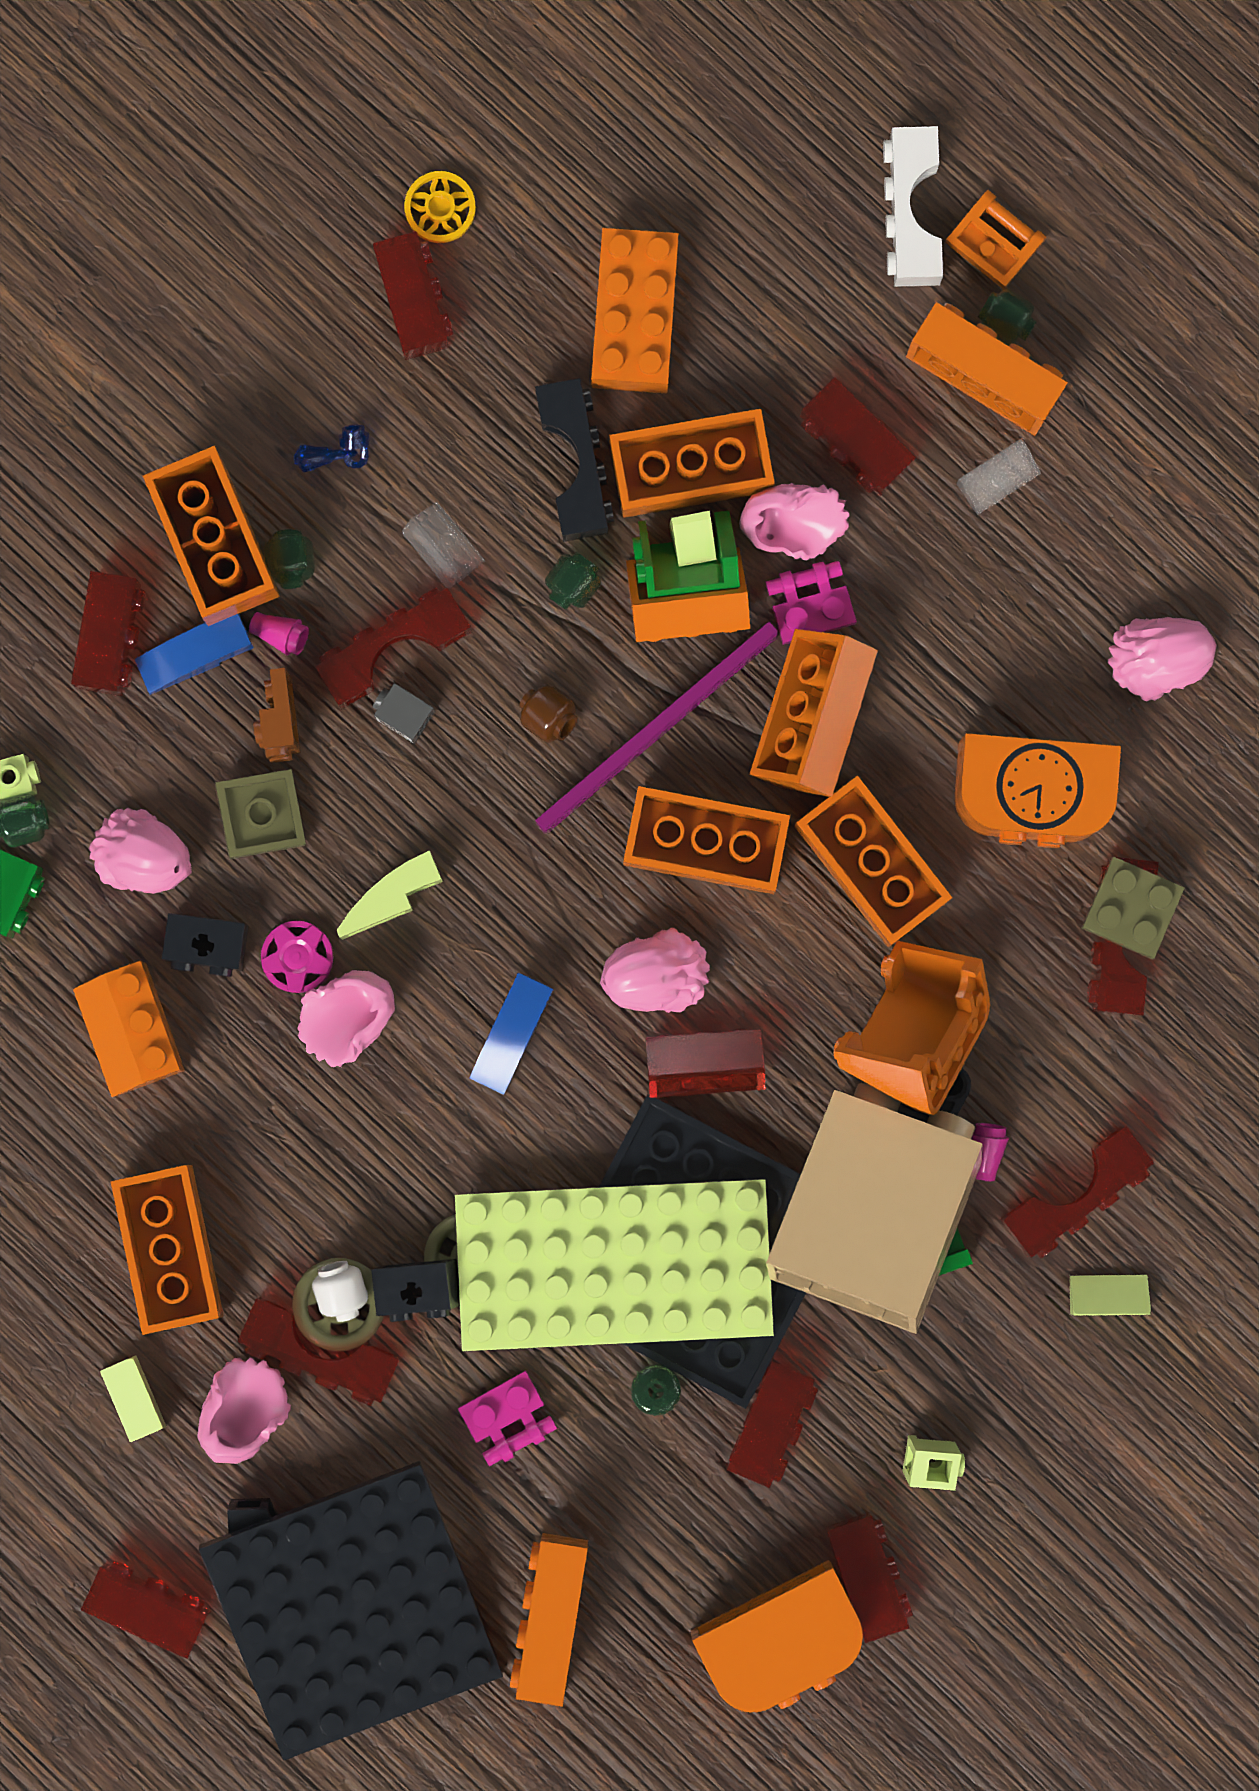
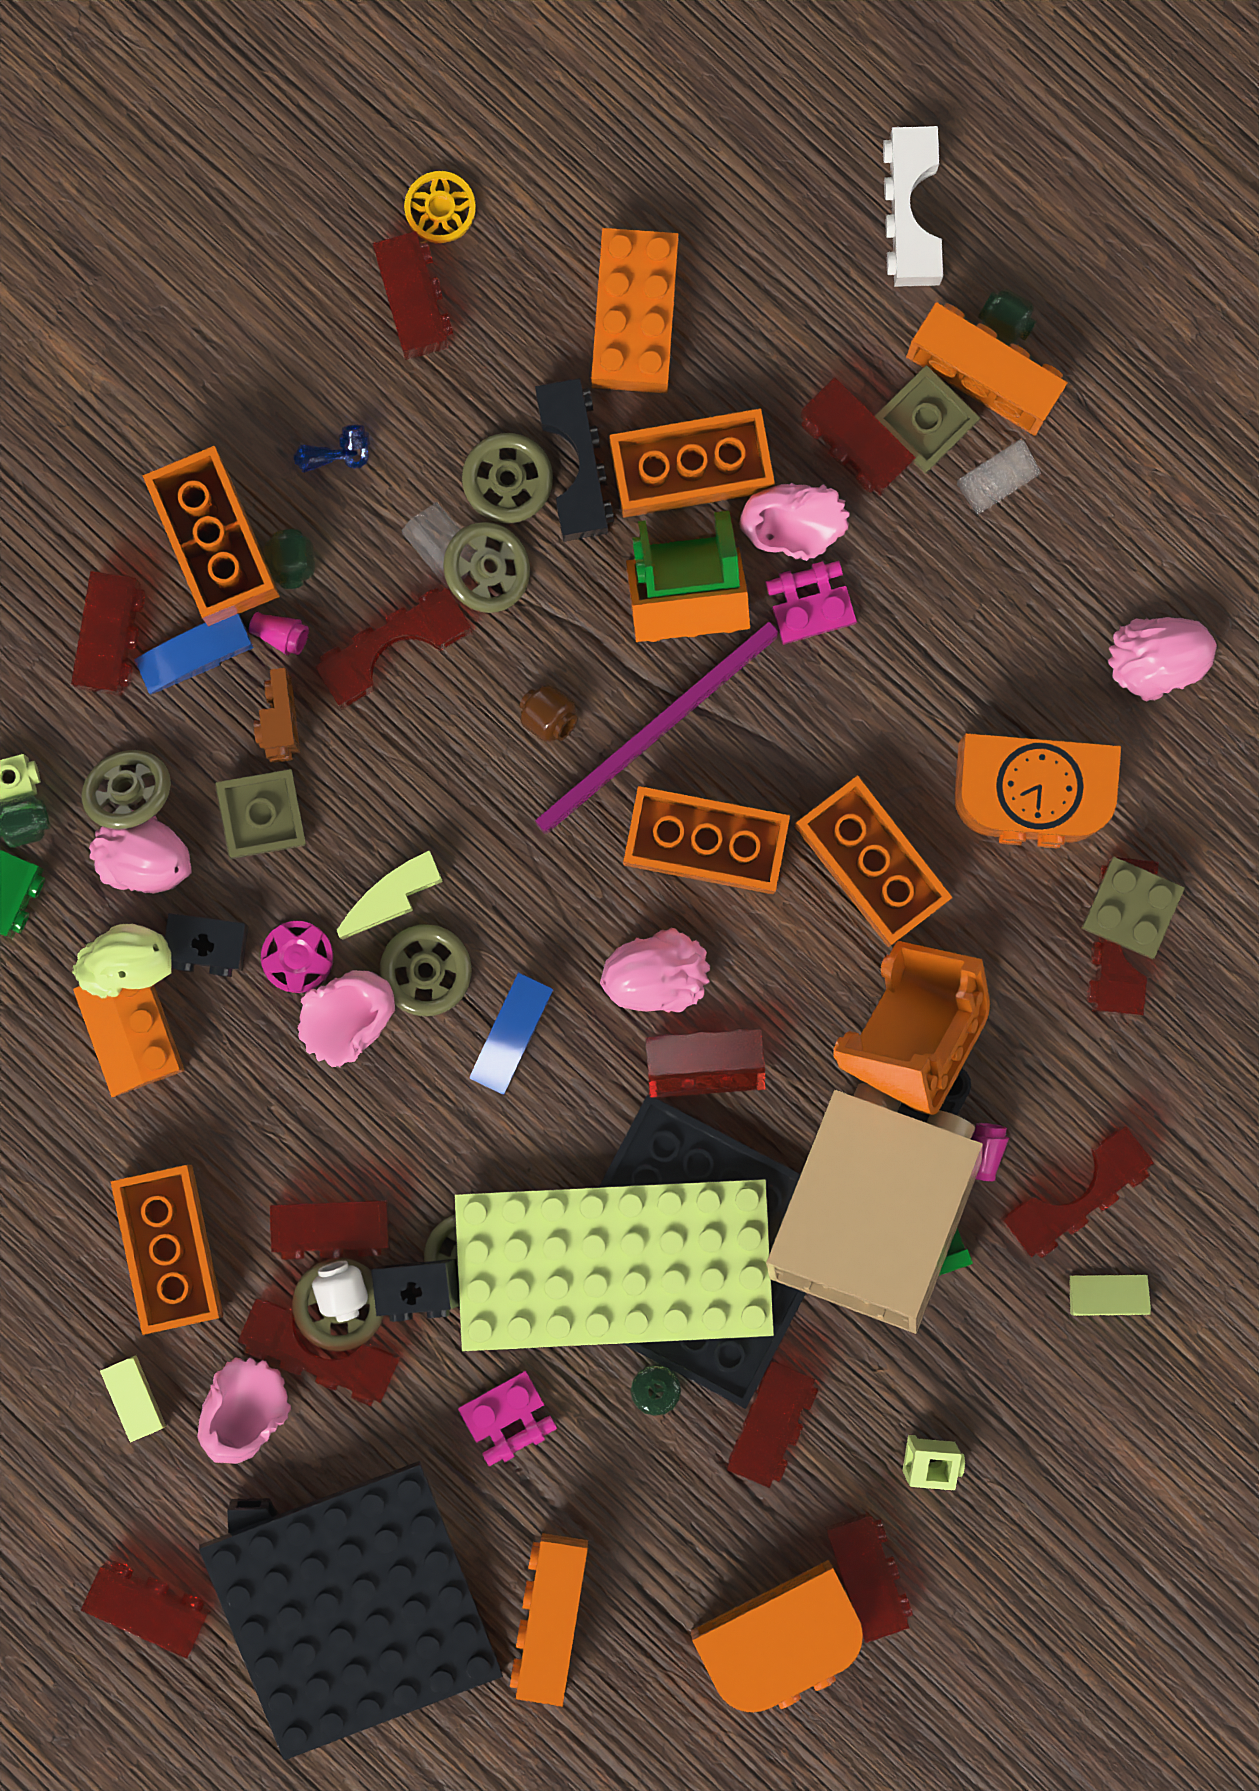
dark grey brick [373,683,435,744] -> none
clear green head [545,552,601,610] -> none
yellowish green slope [669,511,717,567] -> none
orange brick [749,629,878,797] -> none
orange plate [945,190,1047,290] -> none
none -> yellowish green piece [72,924,171,998]
none -> olive plate [81,750,171,829]
none -> clear red brick [270,1200,390,1259]
none -> olive plate [380,924,472,1016]
none -> olive plate [443,522,530,613]
none -> olive plate [462,433,553,523]
none -> olive plate [872,365,981,474]

